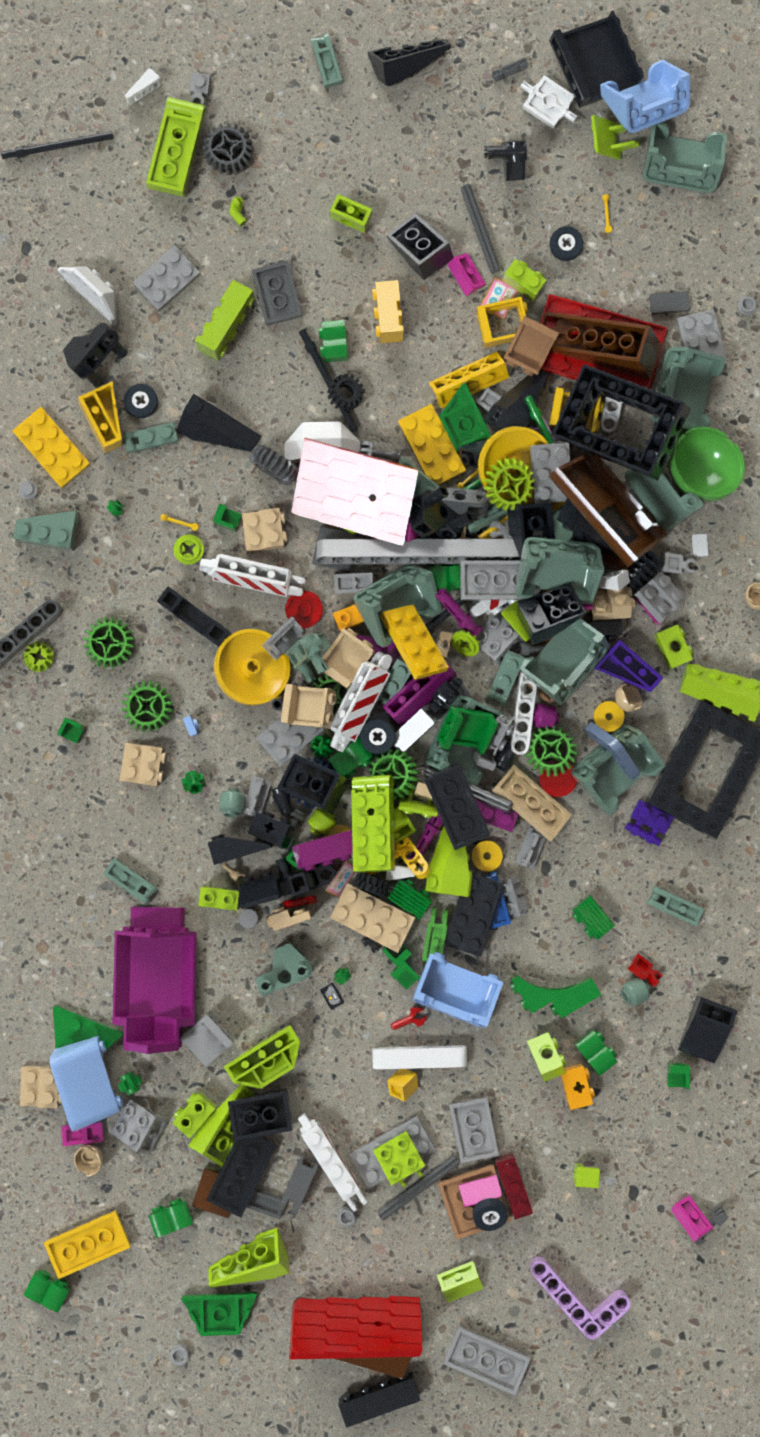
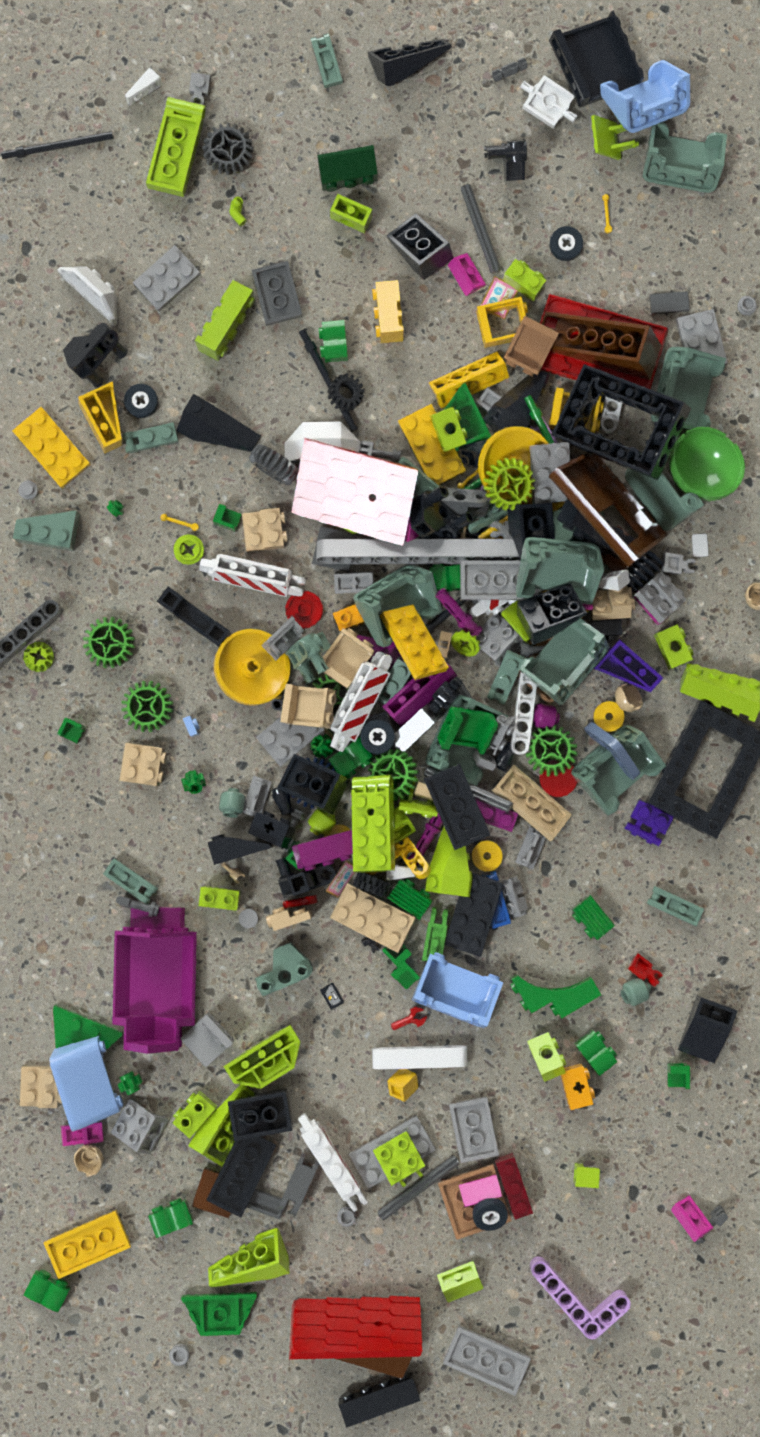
black slope [238,872,283,909] -> none
green plate [333,967,351,985] -> none
none -> dark grey hinge [116,896,160,917]
none -> dark green slope [317,145,378,192]
none -> lime brick [430,407,468,452]

